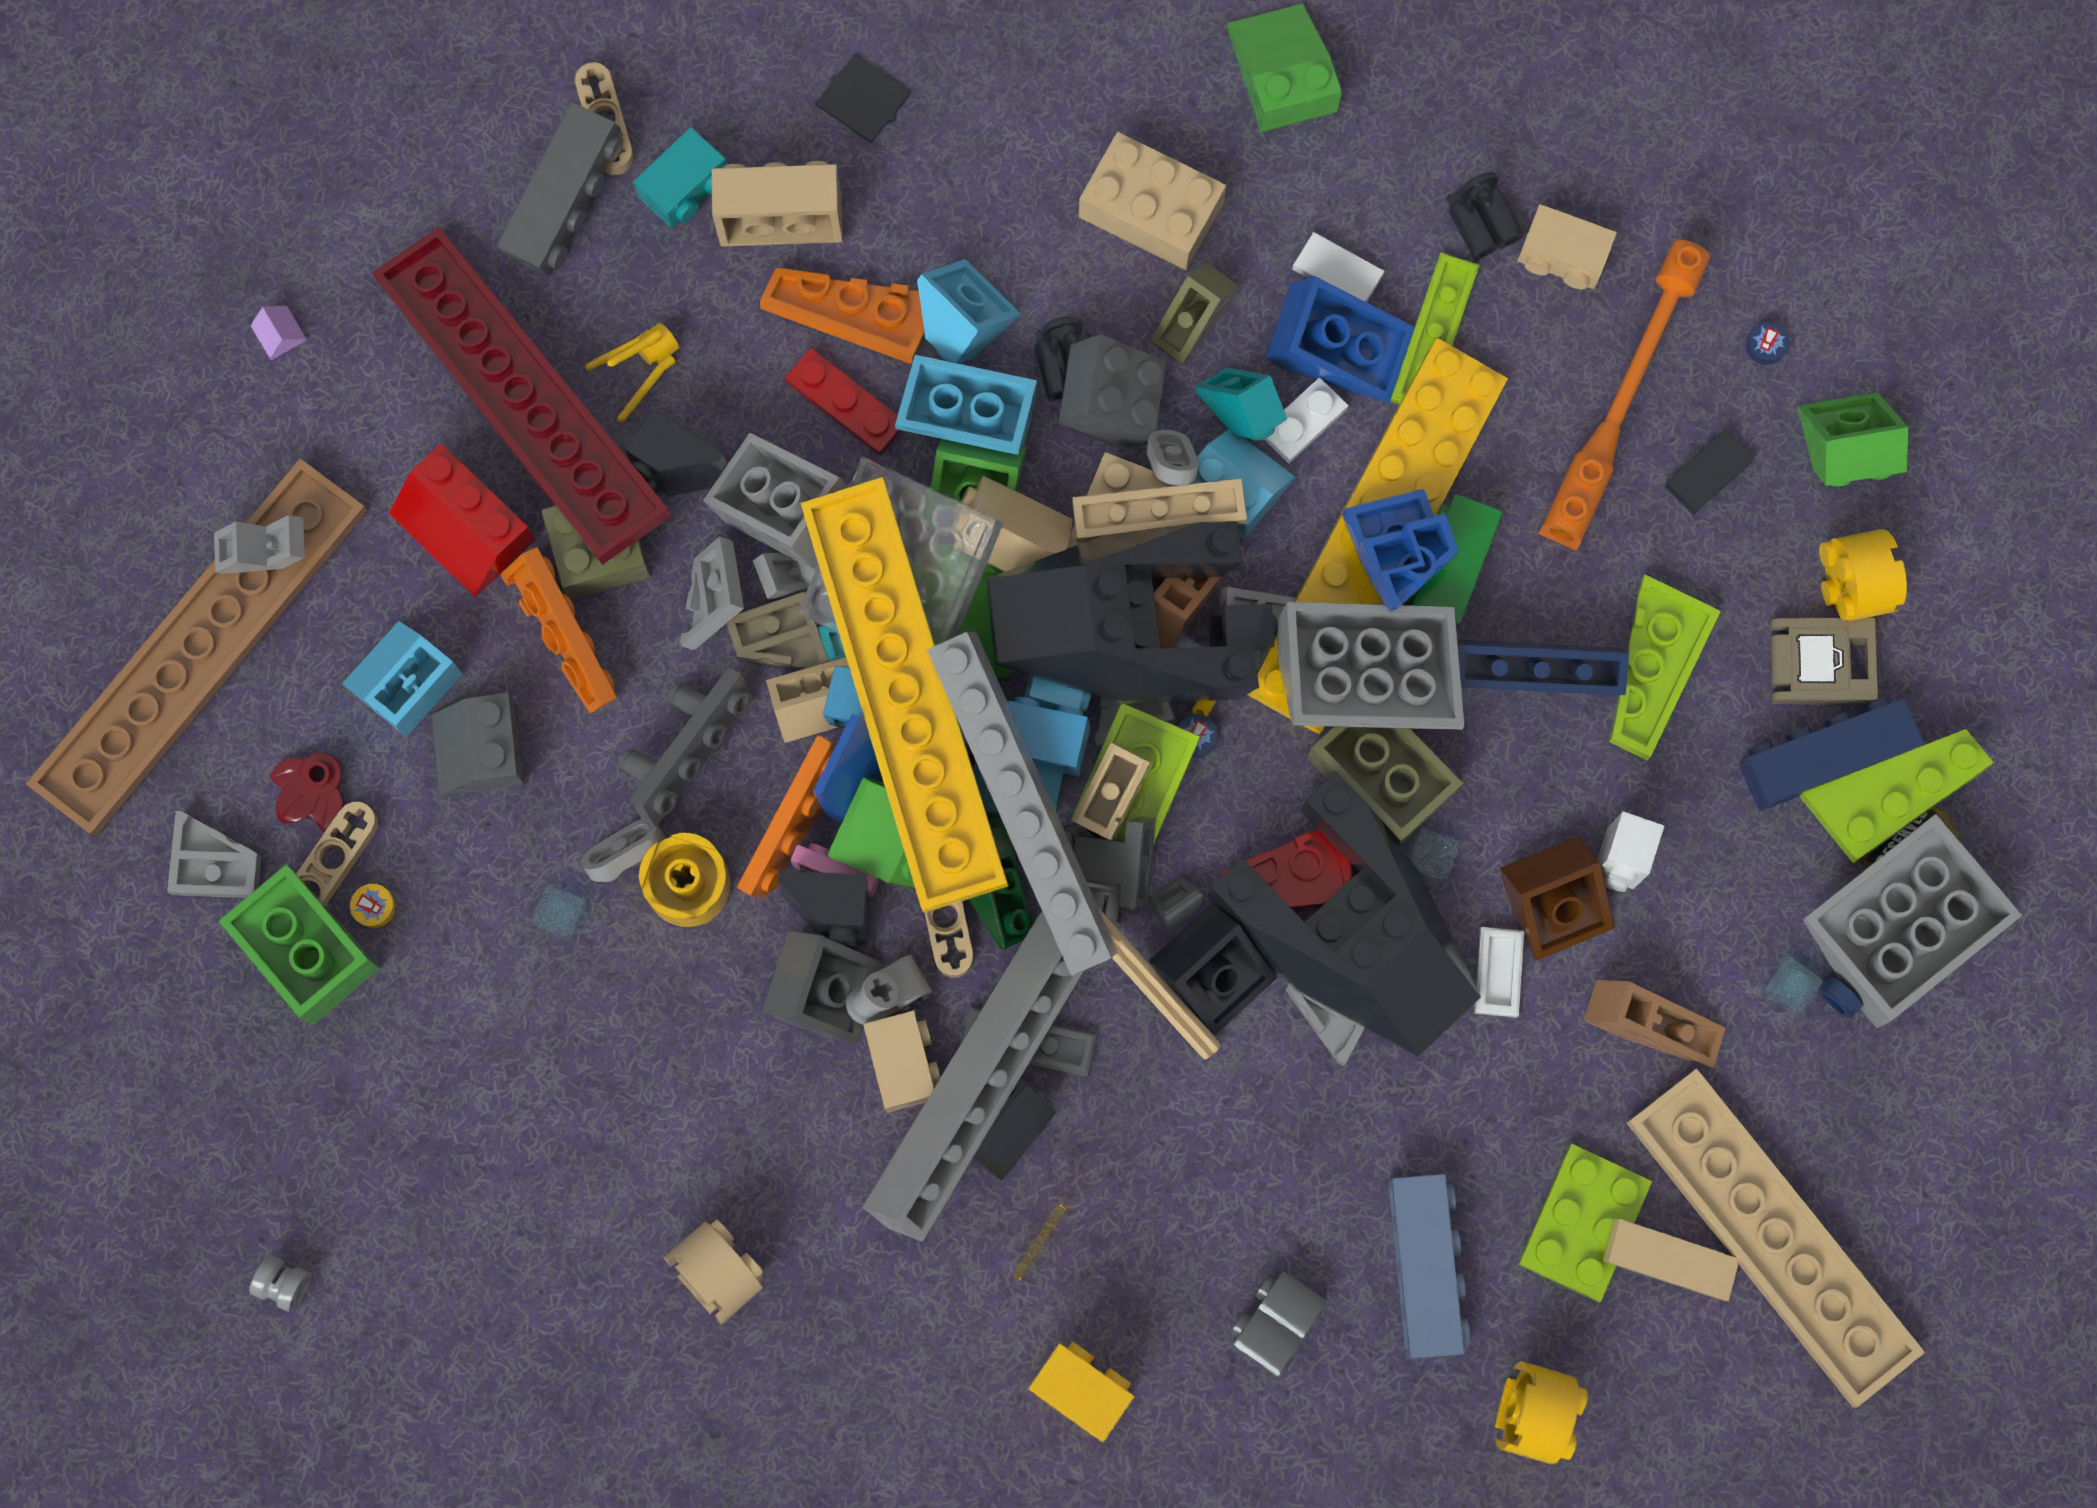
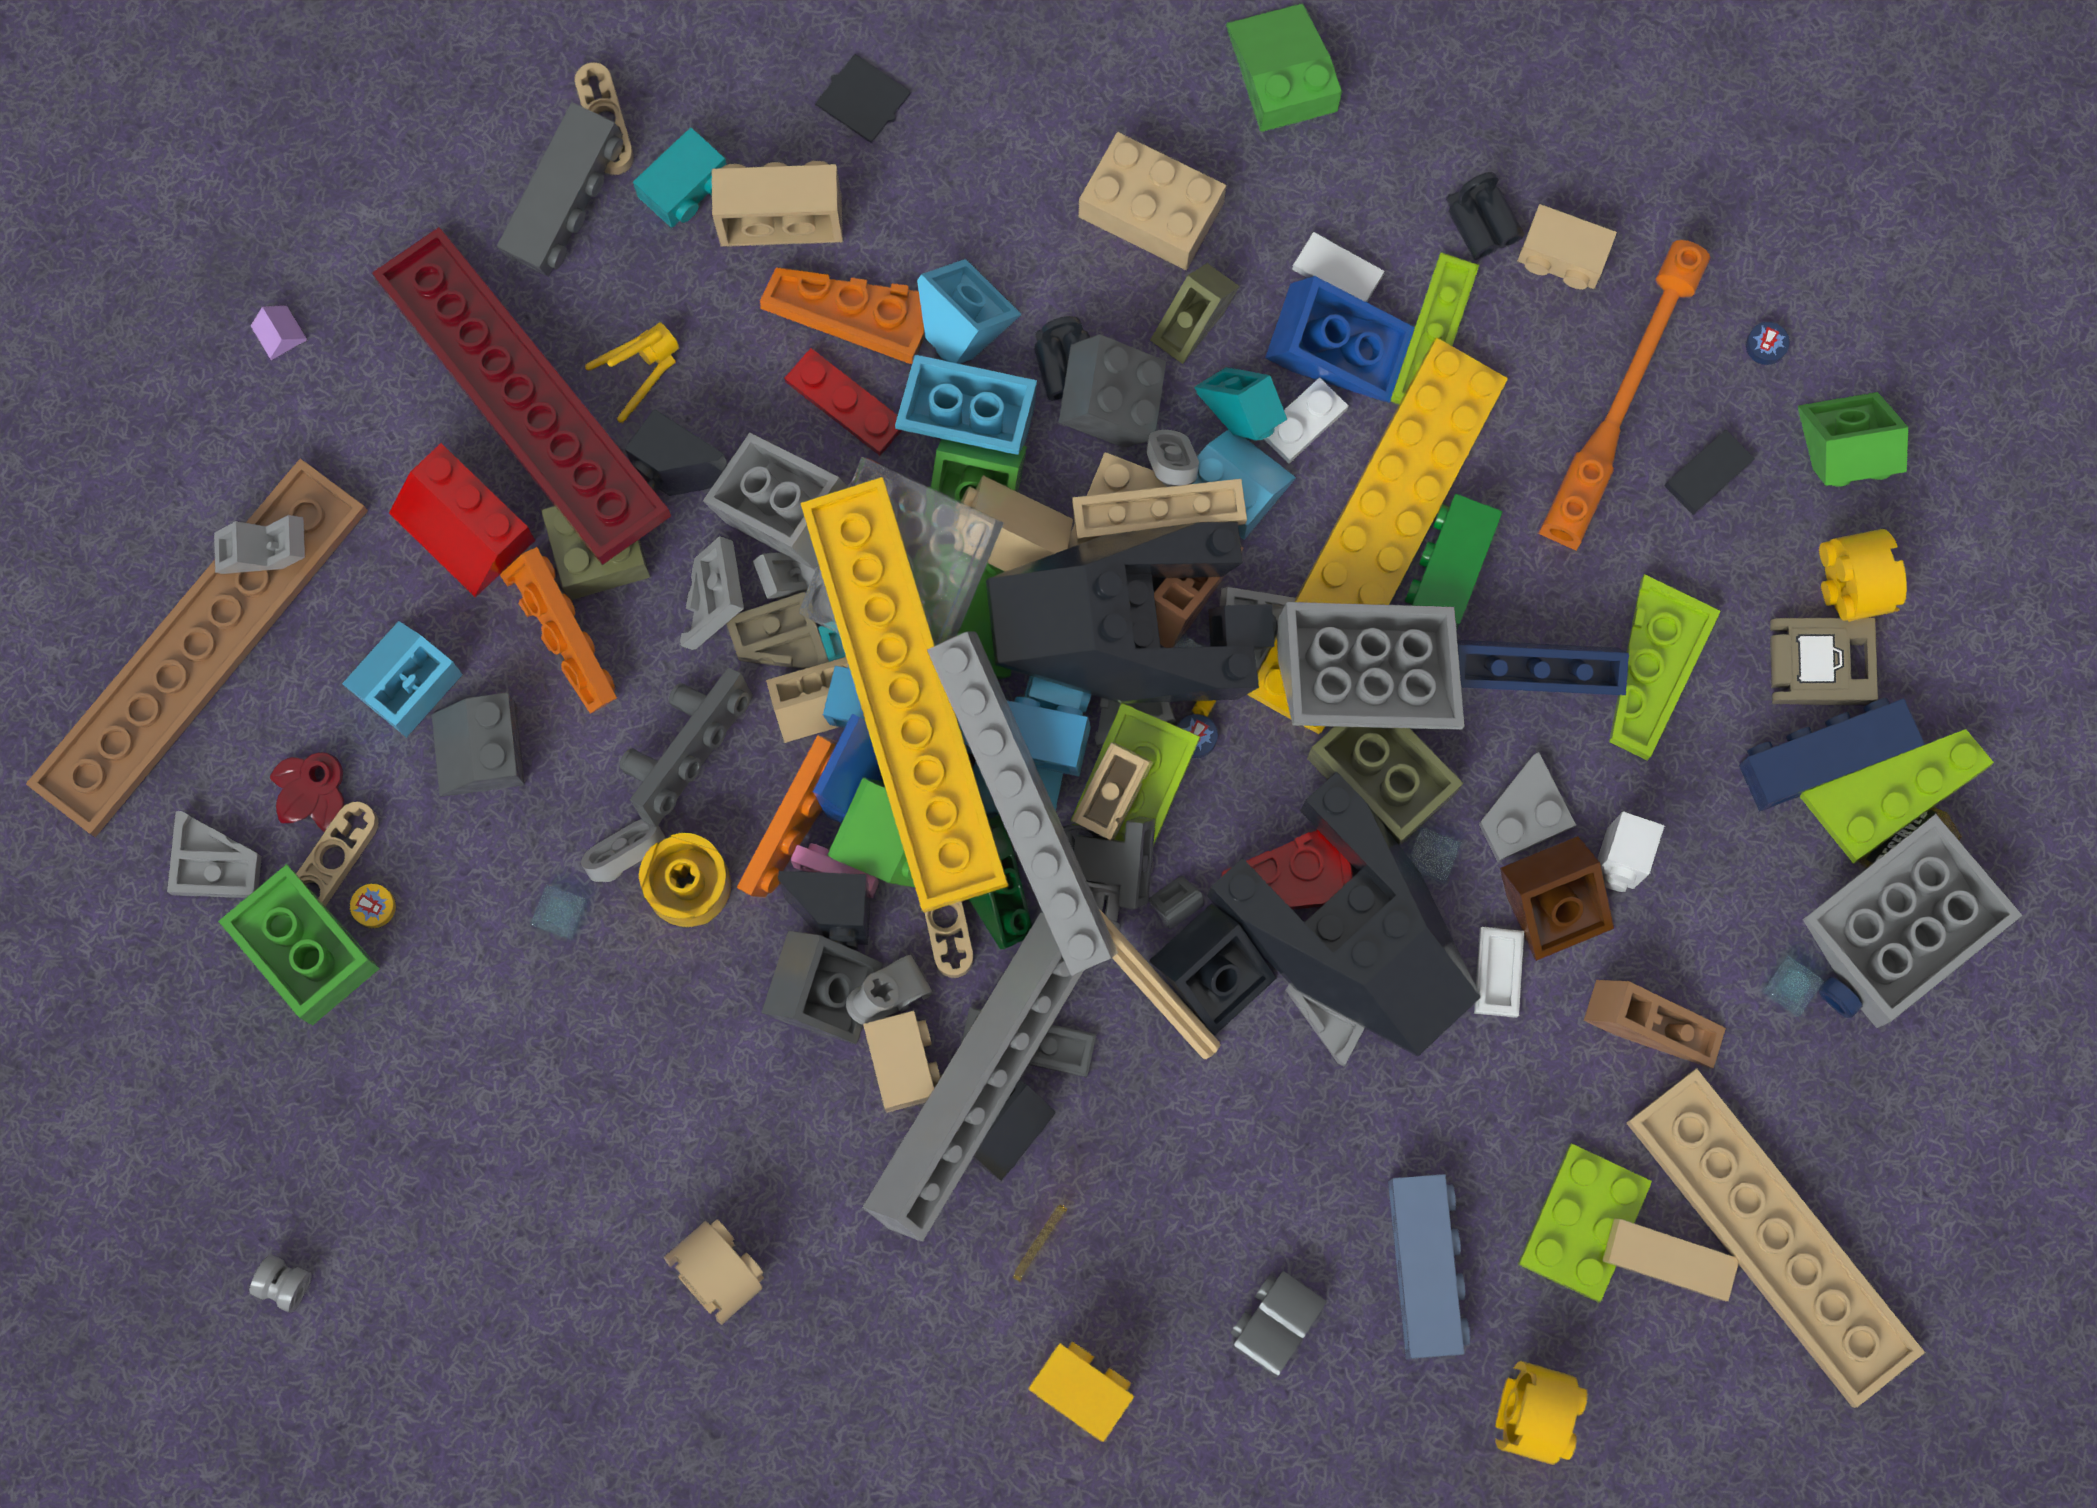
blue slope [1343,489,1459,612] -> none
none -> light grey wing [1479,752,1576,862]

